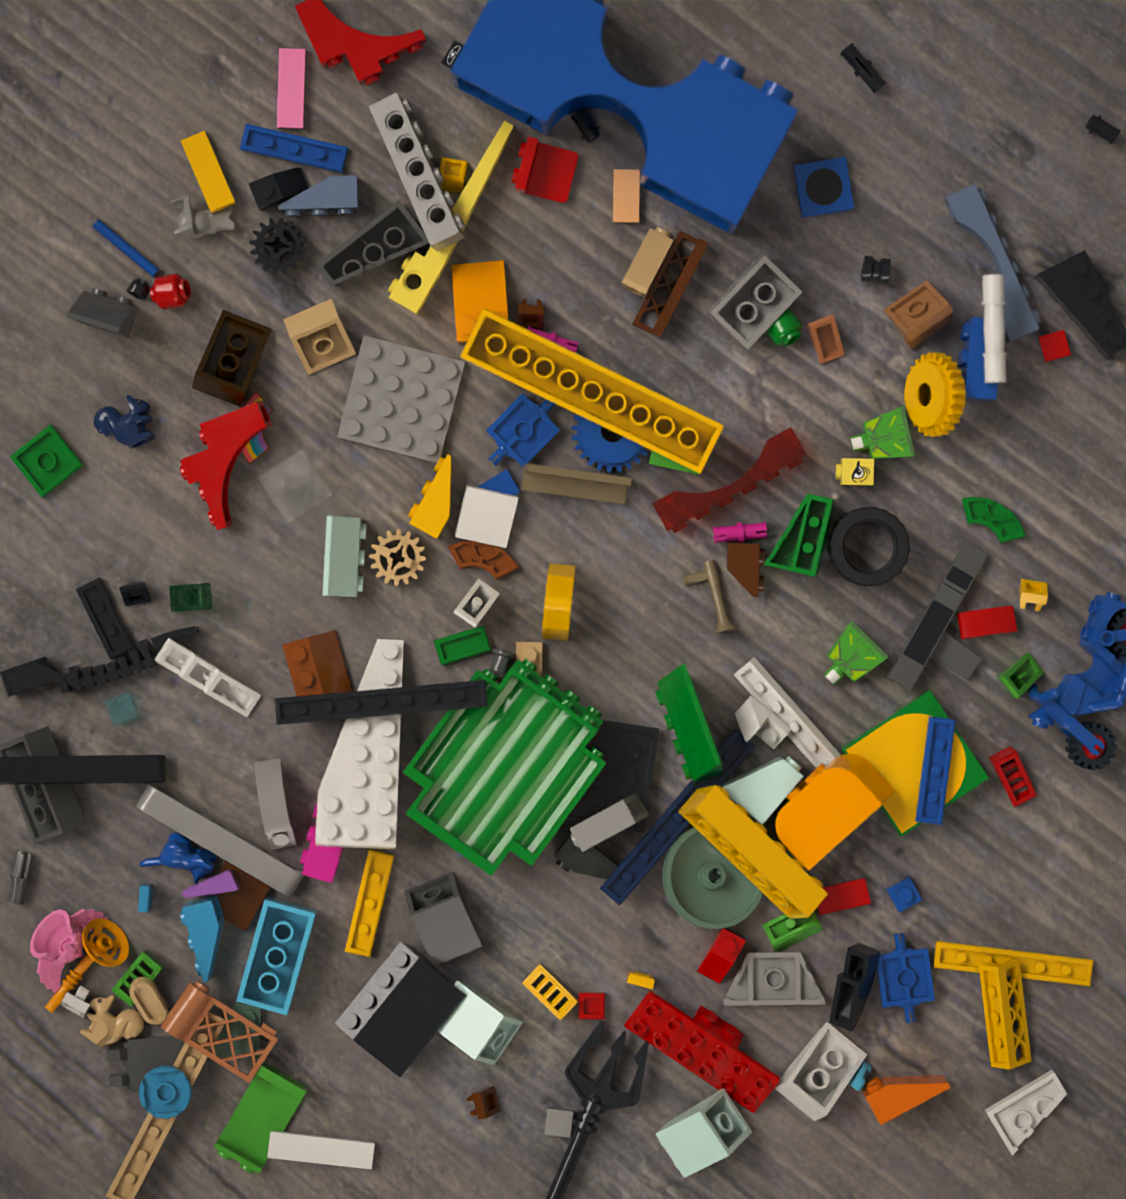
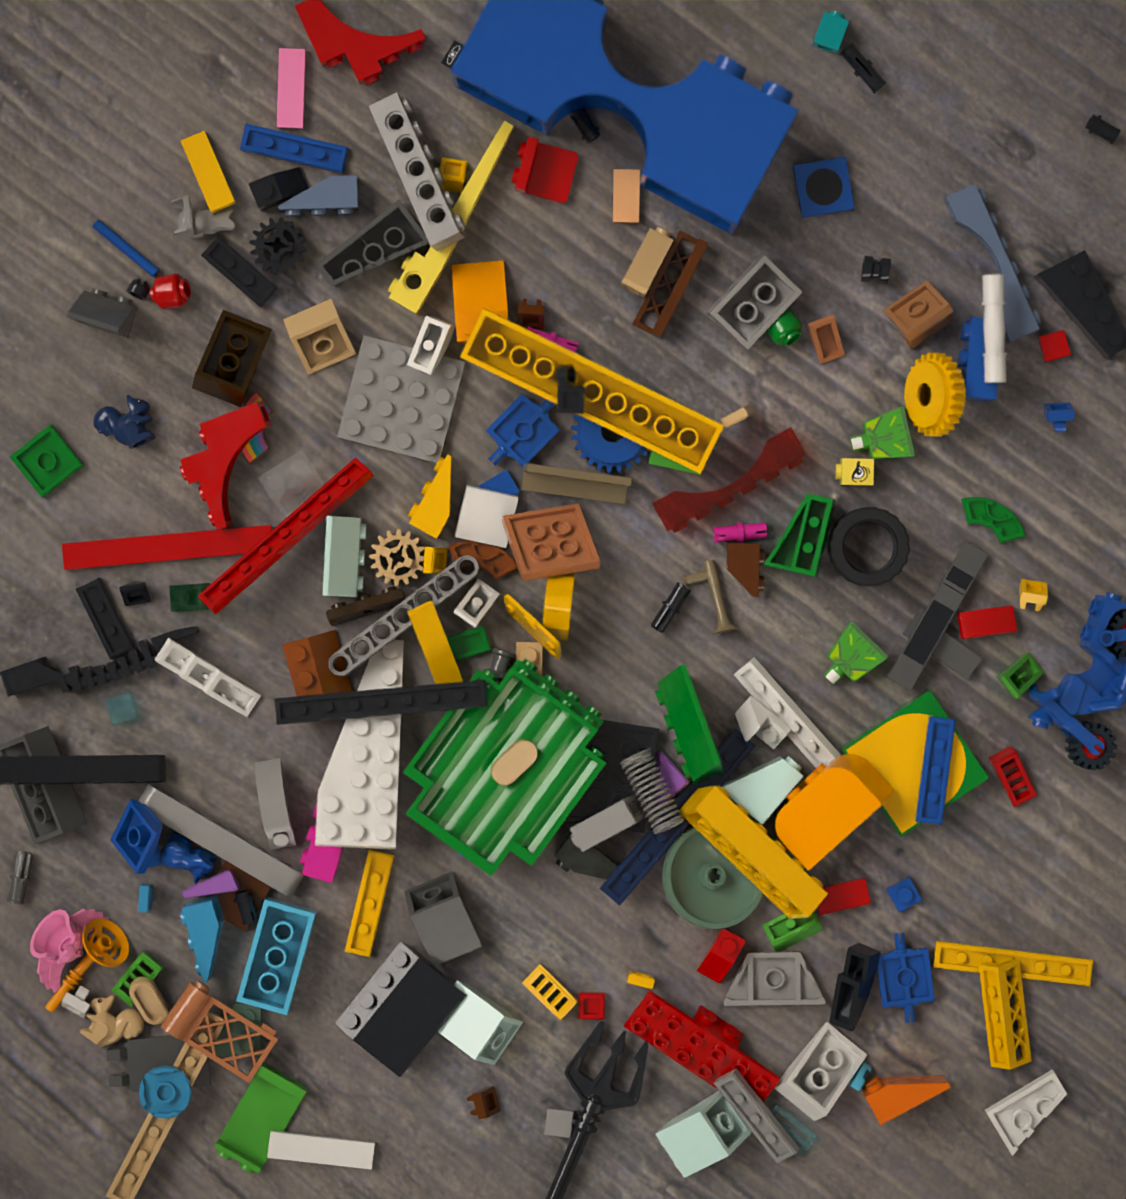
none -> red tile [62,525,272,570]
none -> blue slope [111,799,162,874]
none -> red tile [198,457,374,615]
none -> black tile [201,236,278,308]
none -> black pin [233,889,259,925]
none -> dark brown tile [326,587,406,626]
none -> light grey beam [329,555,479,677]
none -> white slope [407,316,456,375]
none -> yellow tile [407,601,463,684]
none -> yellow tile [423,547,447,574]
none -> tan tile [490,739,537,785]
none -> nougat plate [502,503,600,581]
none -> yellow axle [504,594,562,660]
none -> black hinge [554,365,576,387]
none -> black tile [557,385,585,414]
none -> light grey piece [621,749,684,835]
none -> black axle [651,582,691,633]
none -> medium lavender piece [655,750,688,807]
none -> light grey tile [714,1069,799,1163]
none -> tan tile [721,404,756,428]
none -> clear light blue tile [770,1103,818,1158]
none -> teal brick [812,10,849,55]
none -> blue tile [1044,402,1074,433]

